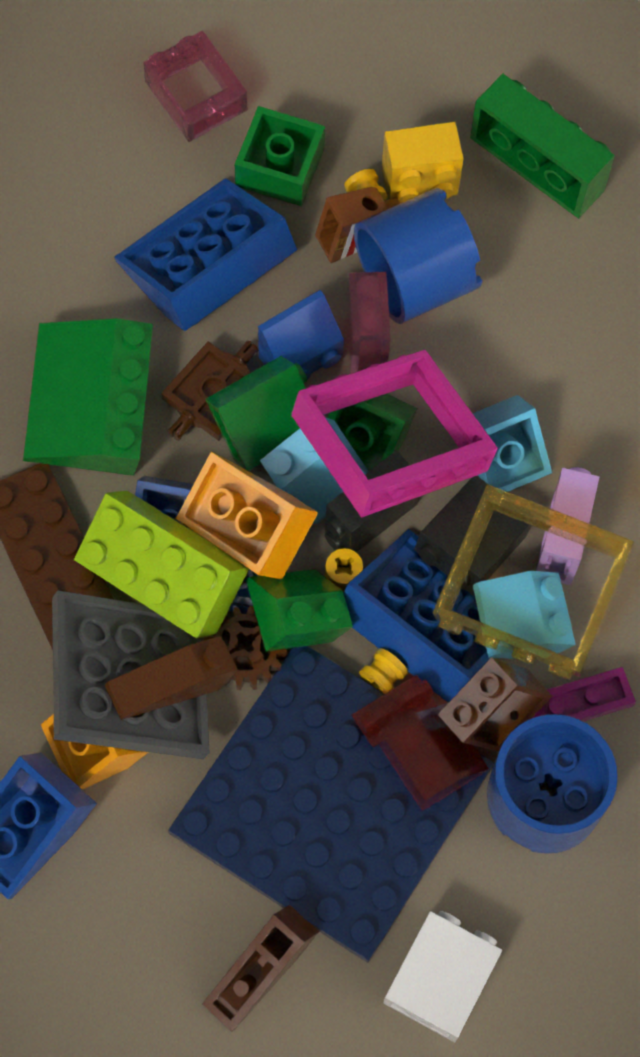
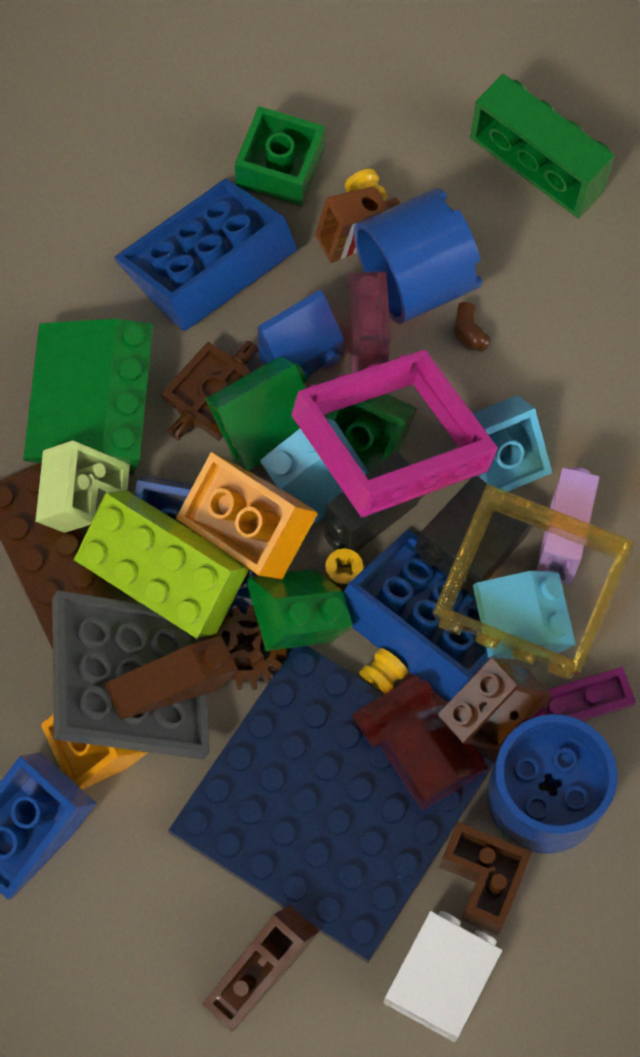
clear pink window [143,30,248,142] -> none
yellow brick [381,122,464,203] -> none
none -> yellowish green brick [35,440,130,533]
none -> reddish brown brick [439,821,532,935]
none -> reddish brown arm [454,302,490,352]

